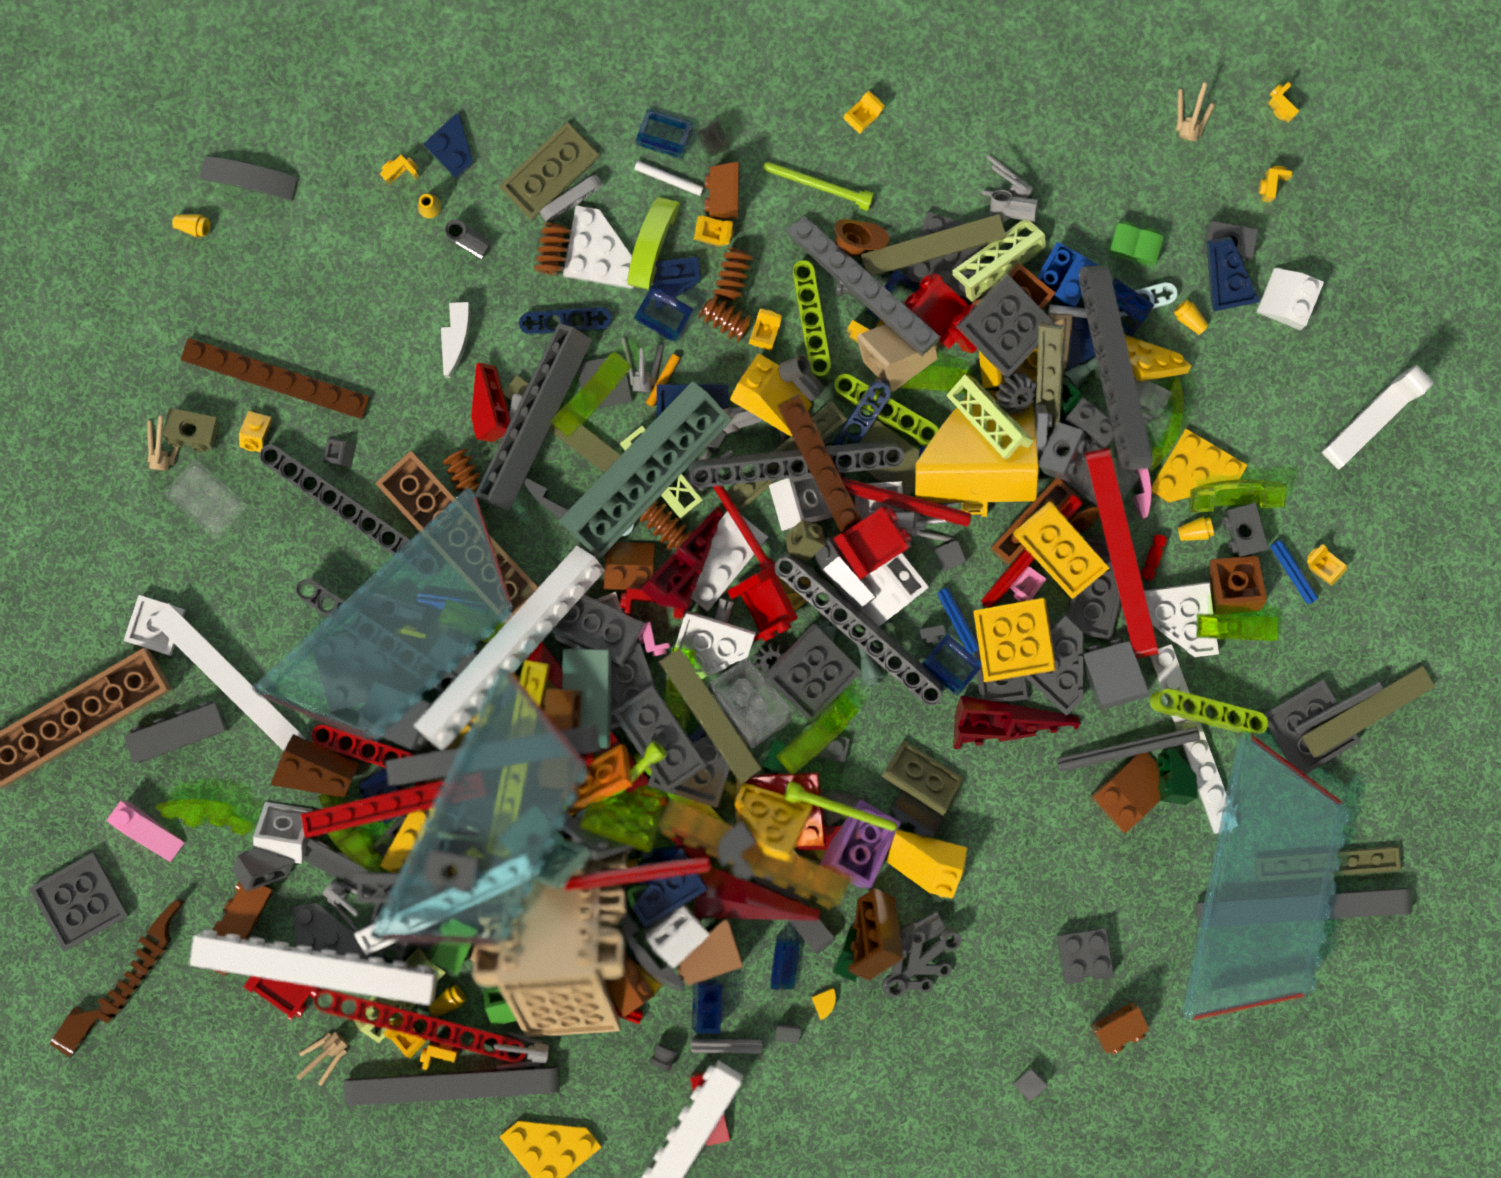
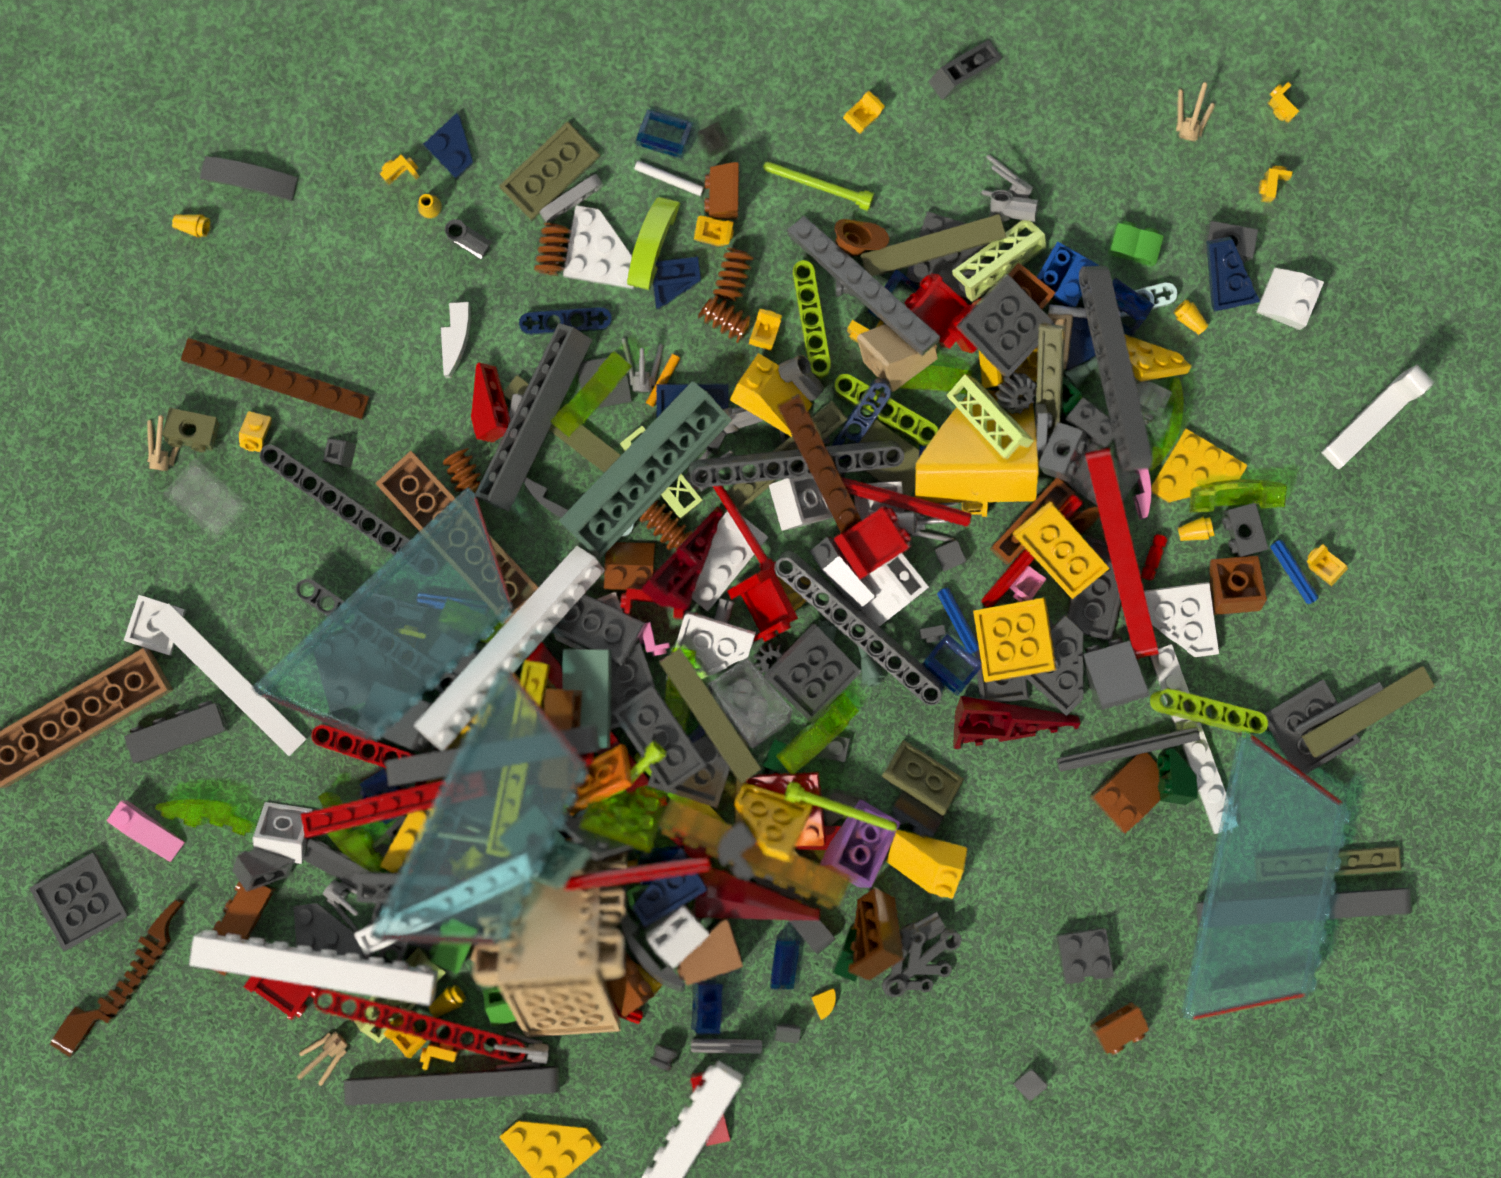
reddish brown wedge [270,734,360,797] -> none
dark grey brick [424,850,483,892] -> none
clear blue tile [634,285,694,344] -> none
olive brick [785,519,825,561] -> none
clear neon green slope [1196,614,1278,641] -> none
none -> dark grey slope [928,40,1003,100]

